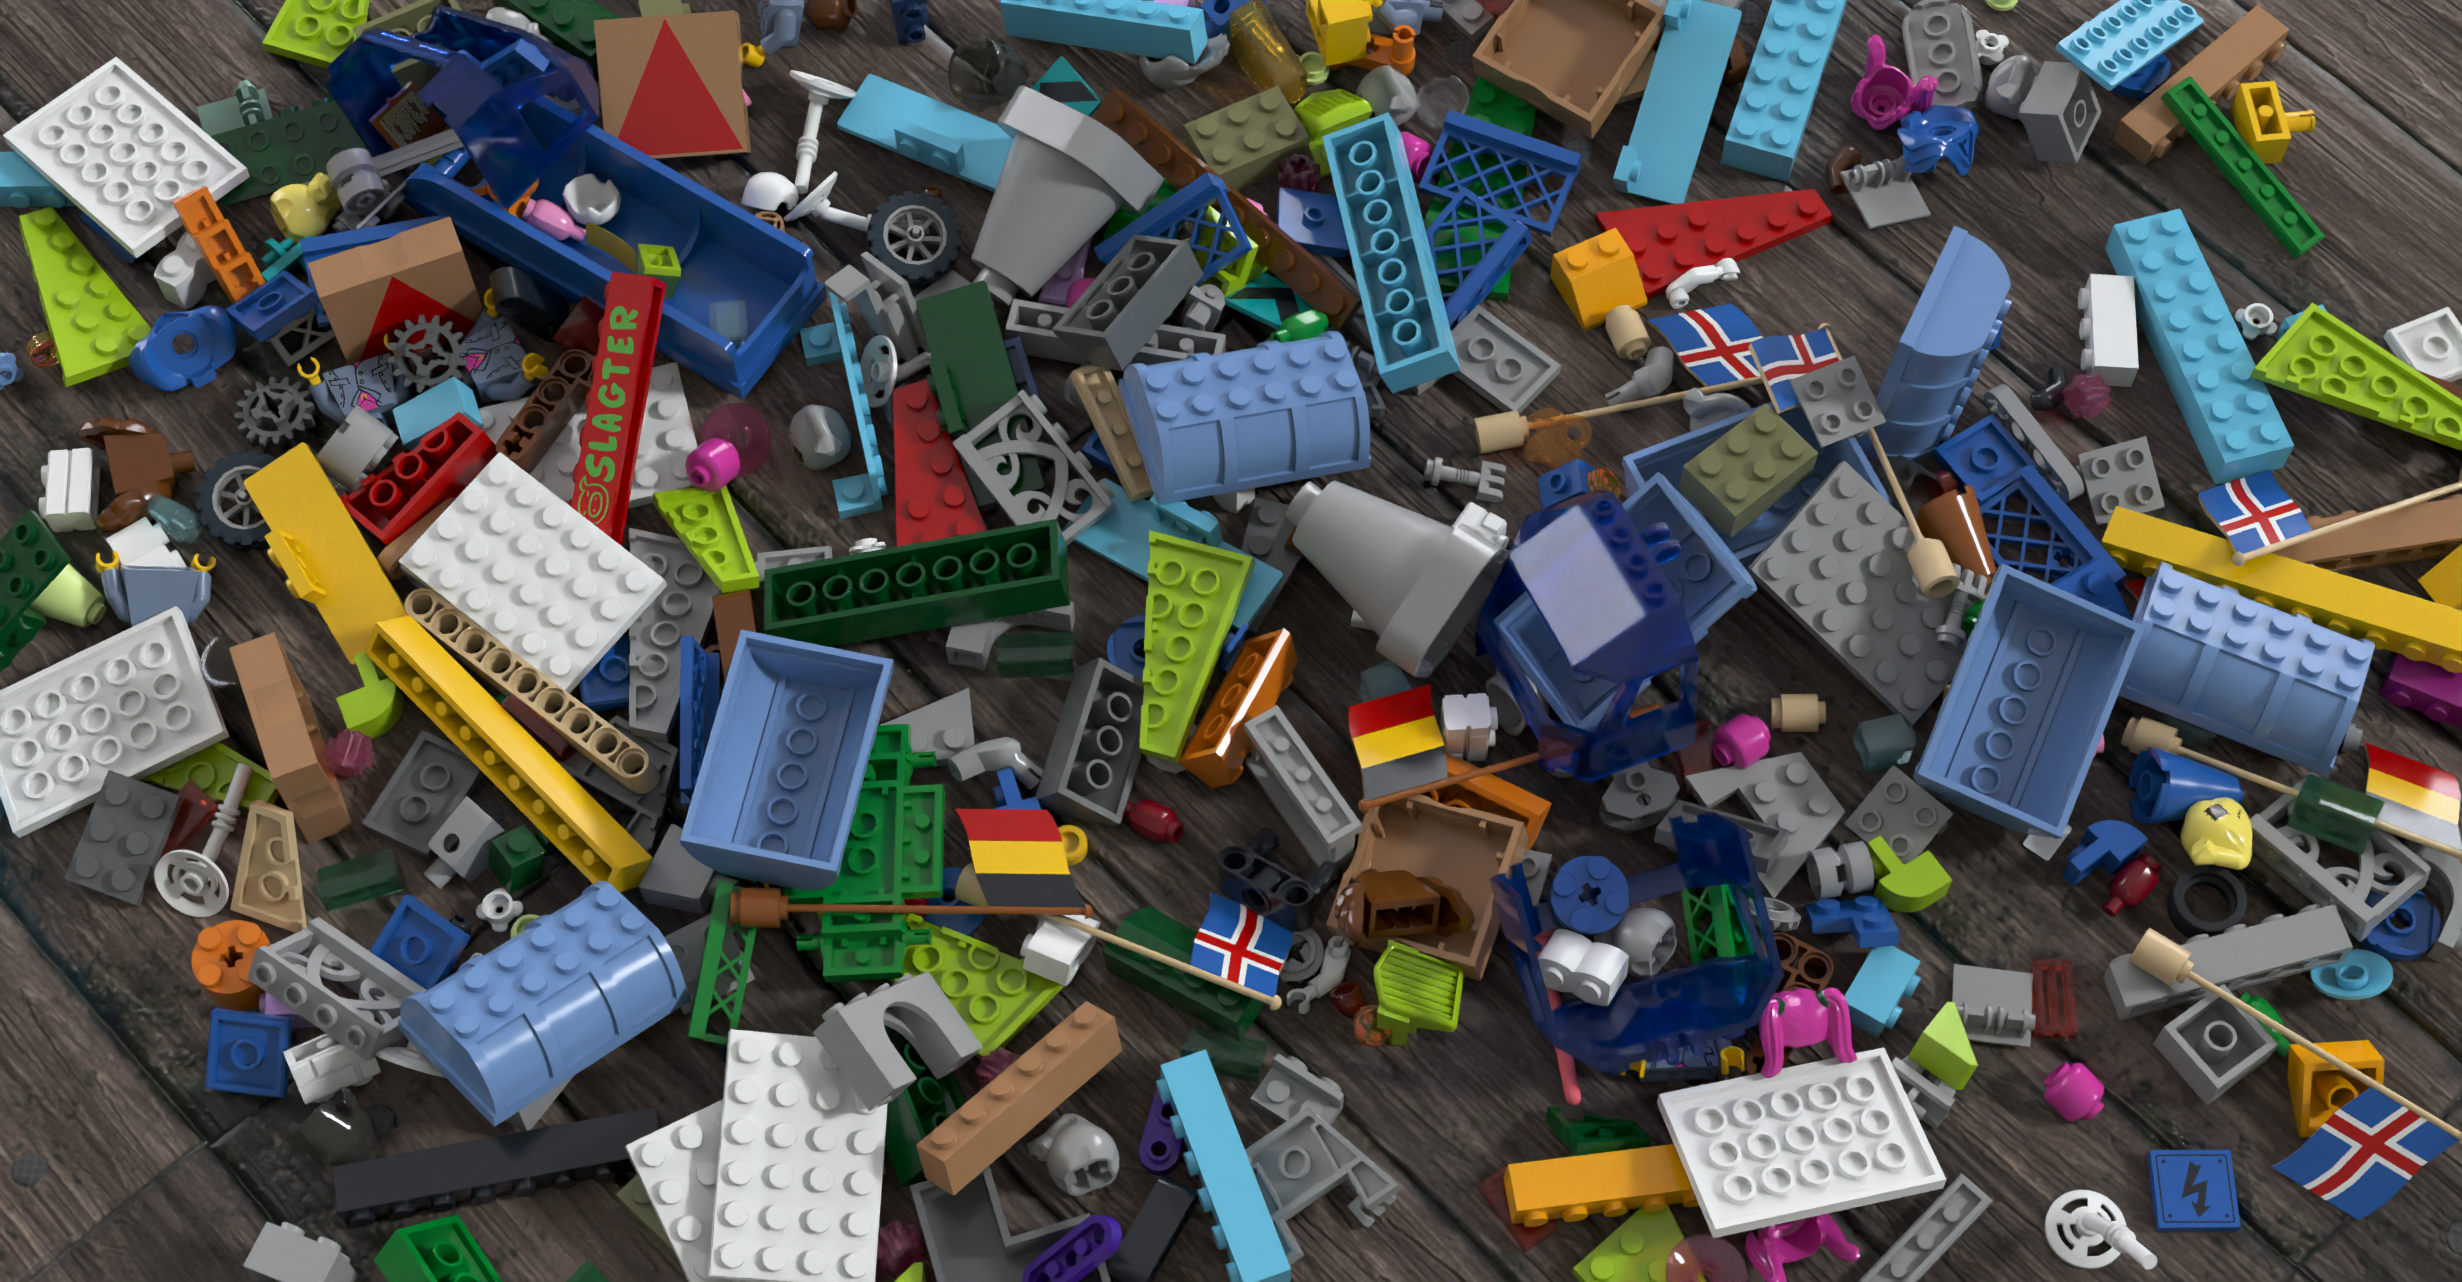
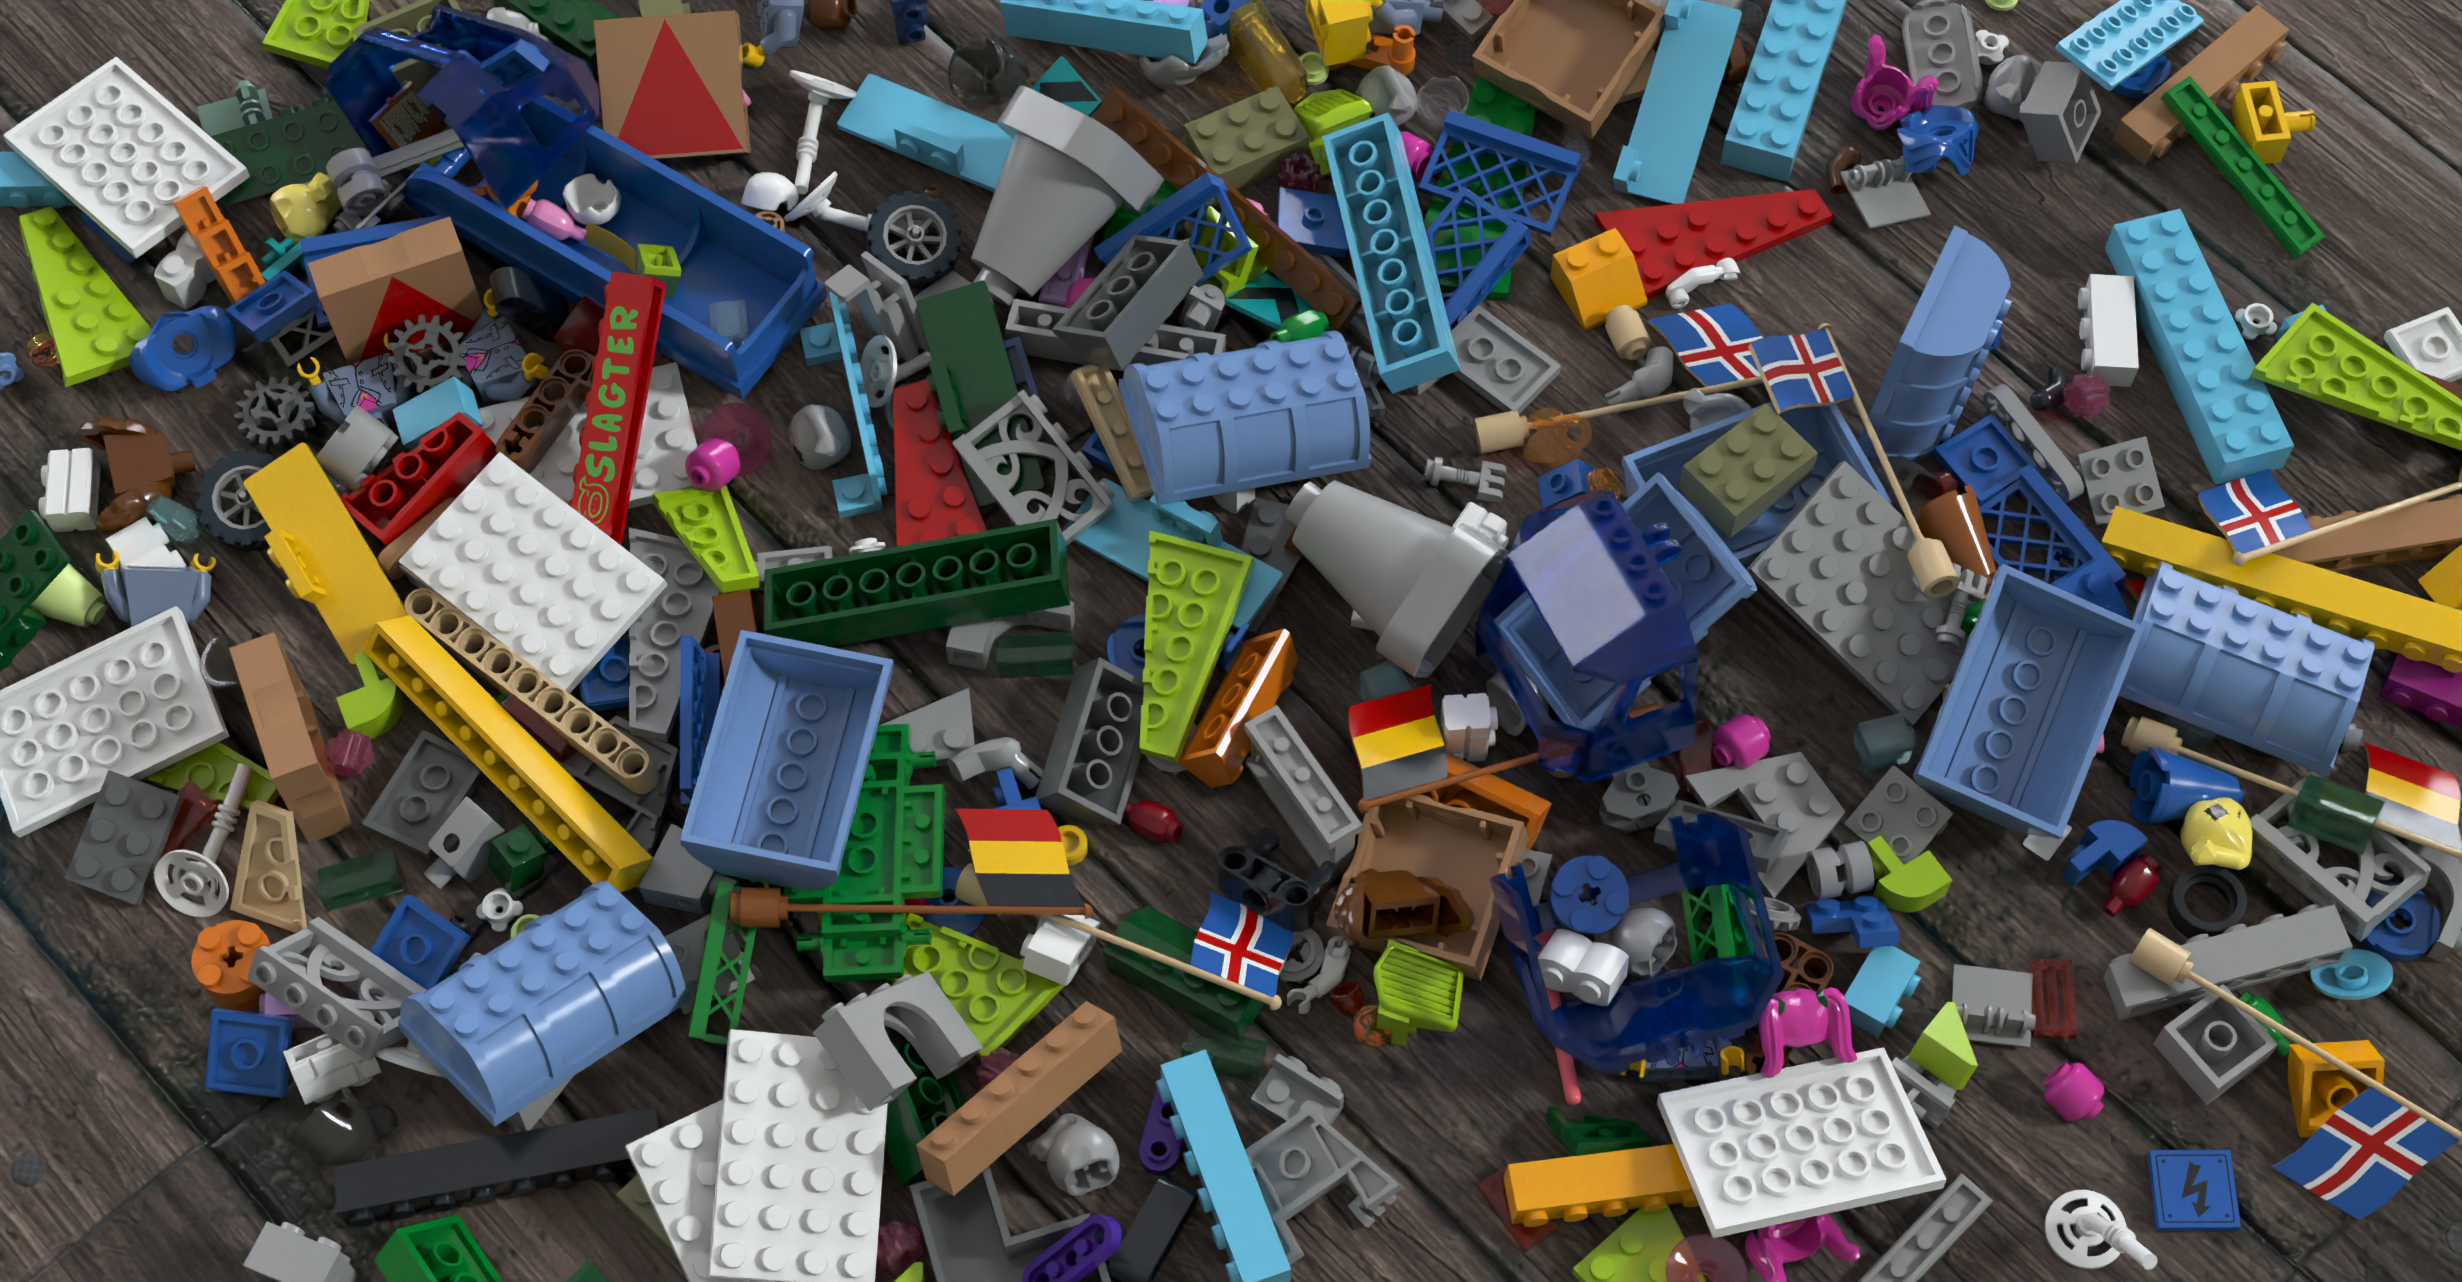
tan brick [1770,694,1826,732] -> none
light grey hinge [1789,356,1886,448] -> none

